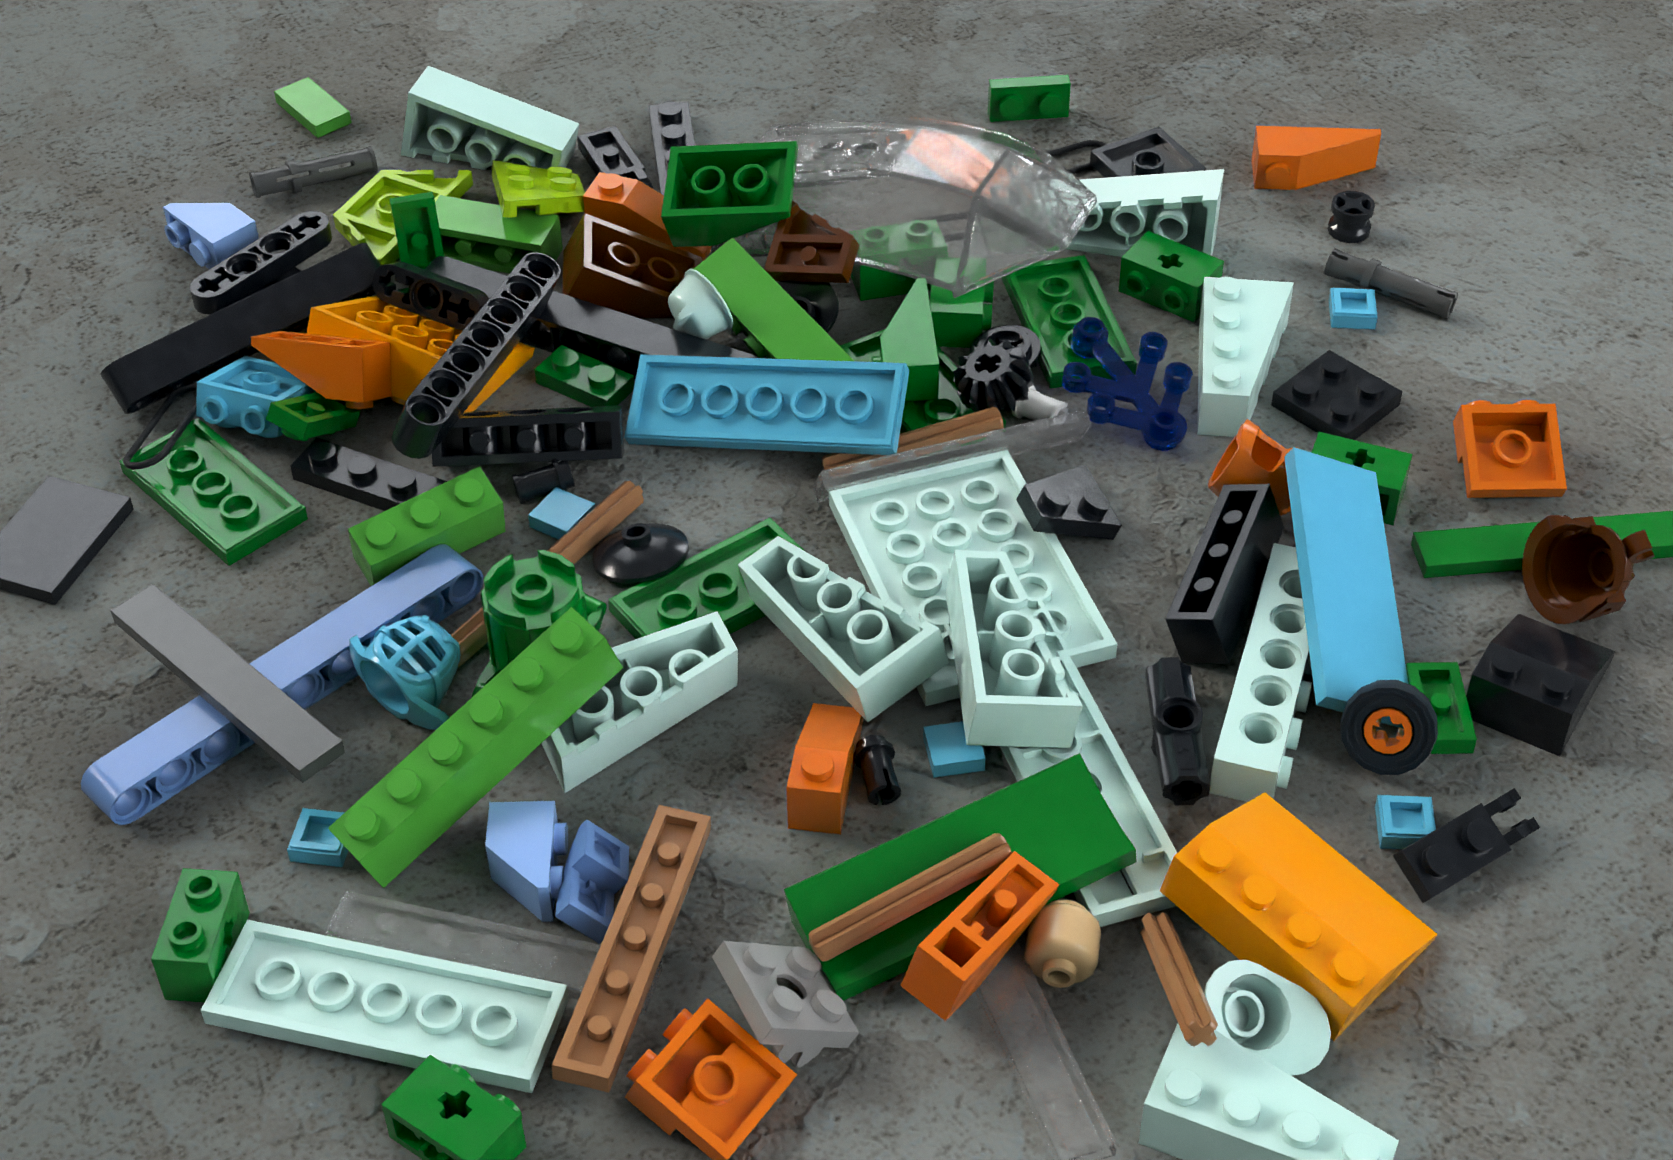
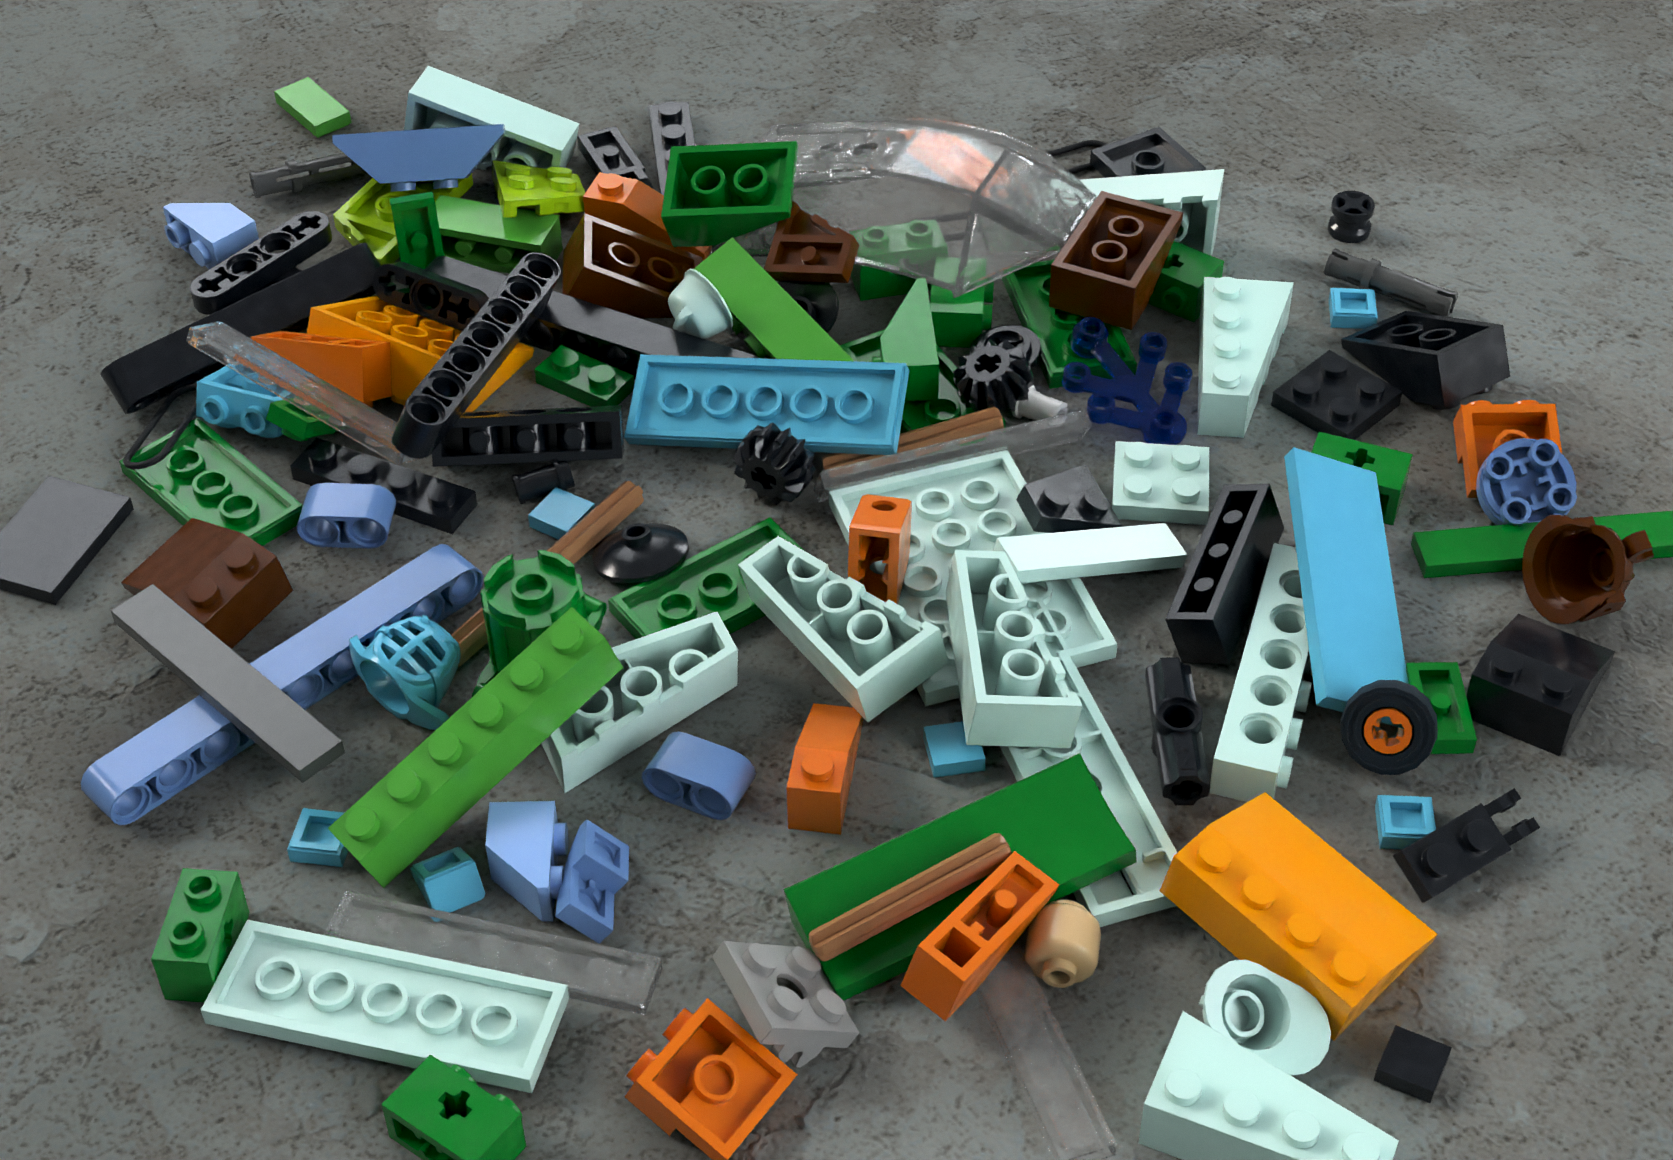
bright green brick [348,466,506,586] -> none
medium nougat plate [552,805,711,1093] -> none
black pin [853,735,902,805] -> none
green plate [987,74,1071,122] -> none
medium nougat axle [1140,912,1218,1047] -> none
orange piece [1208,419,1299,516] -> none
orange slope [1252,126,1381,190] -> none
none -> reddish brown slope [121,518,293,649]
none -> clear tile [186,321,423,466]
none -> medium blue beam [297,483,396,548]
none -> medium blue wedge [332,124,505,192]
none -> medium azure slope [410,847,485,917]
none -> medium blue beam [642,731,756,820]
none -> black gear [733,422,816,505]
none -> orange torso [848,494,912,604]
none -> light aqua tile [993,523,1187,583]
none -> reddish brown slope [1049,191,1183,330]
none -> light aqua plate [1112,441,1209,525]
none -> black slope [1341,311,1510,410]
none -> black tile [1374,1025,1452,1103]
none -> medium blue tile [1476,438,1577,526]

